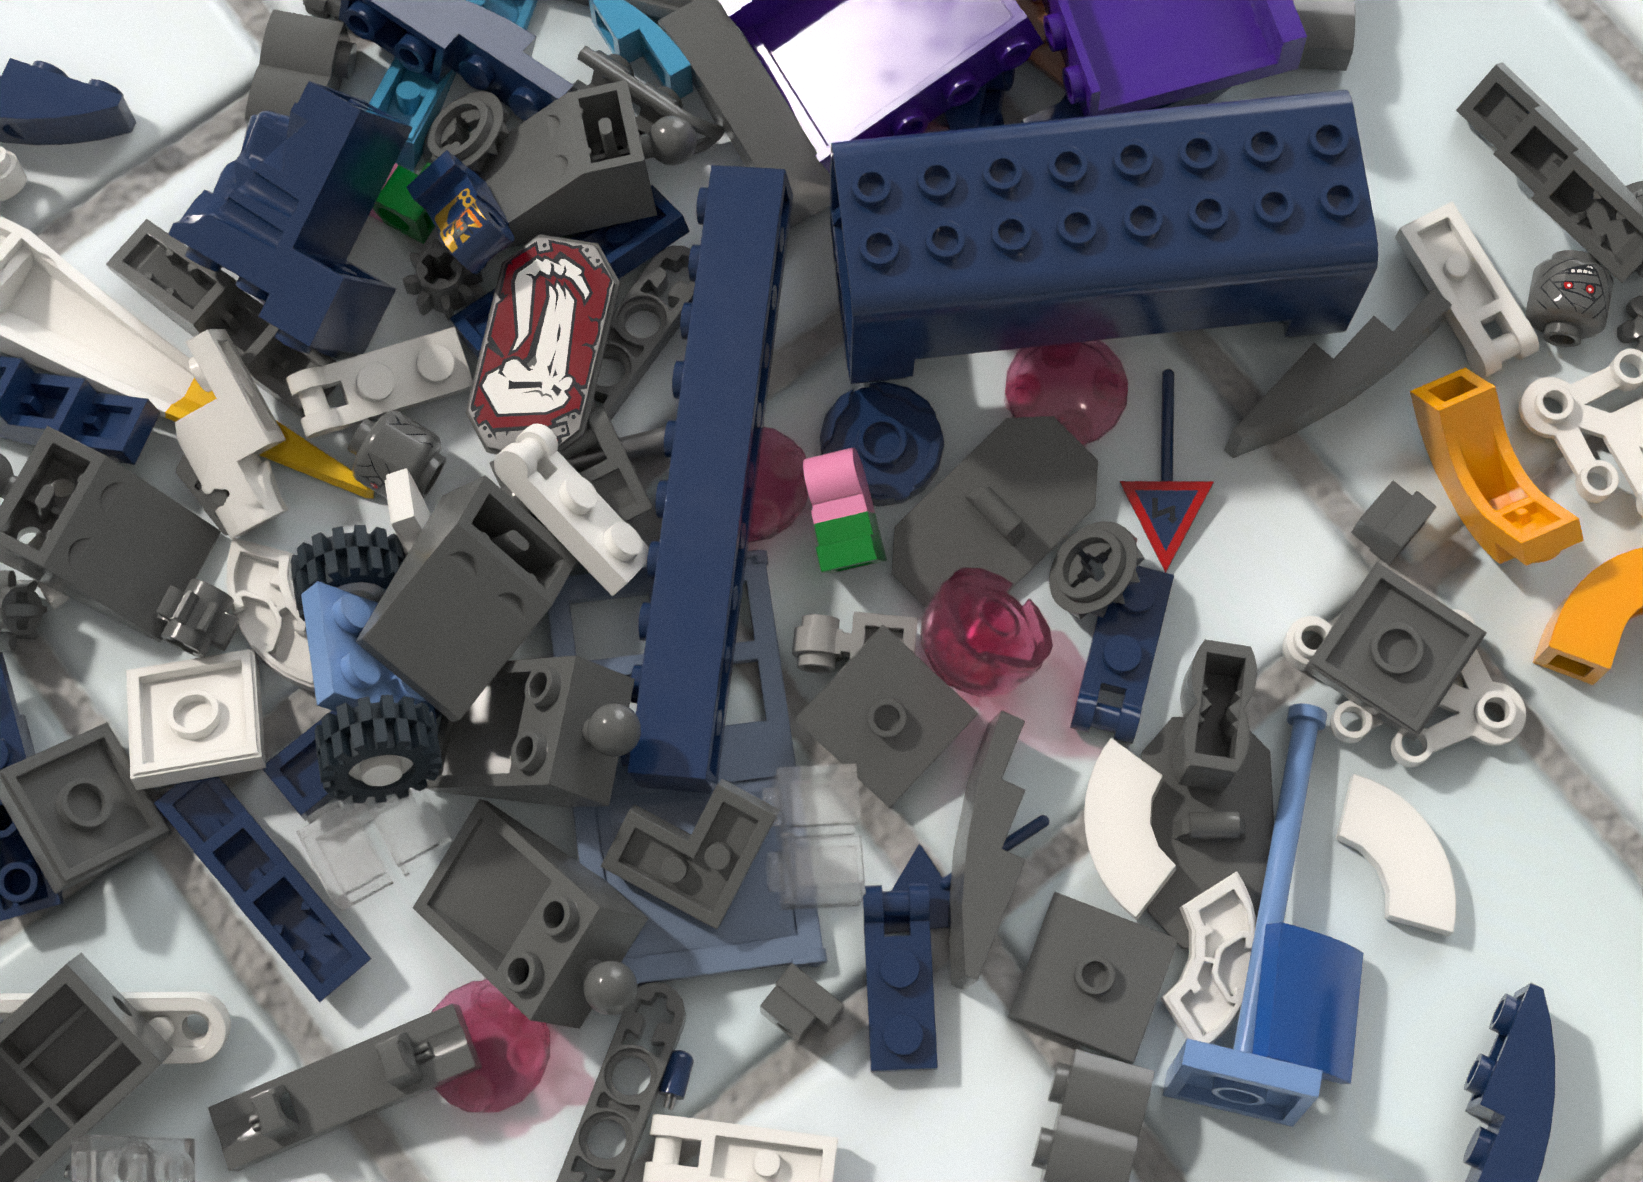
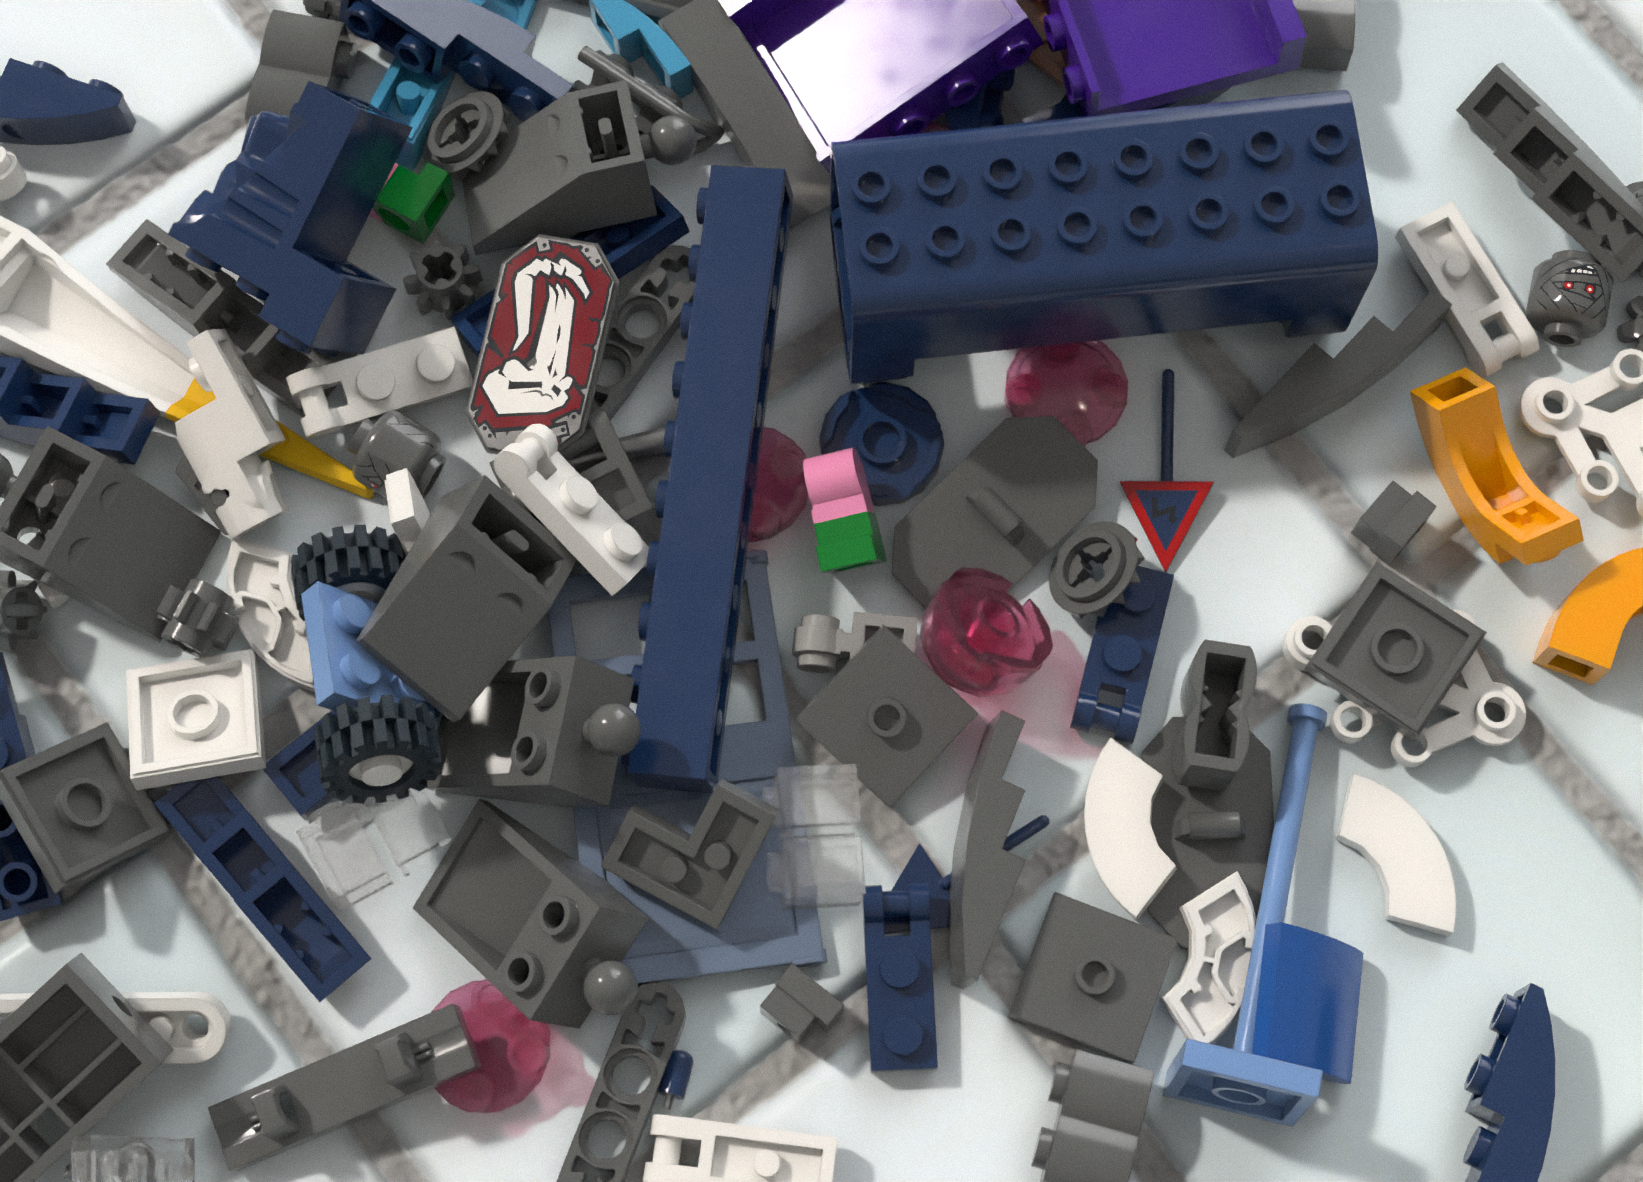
dark blue leg [406,150,515,274] -> none

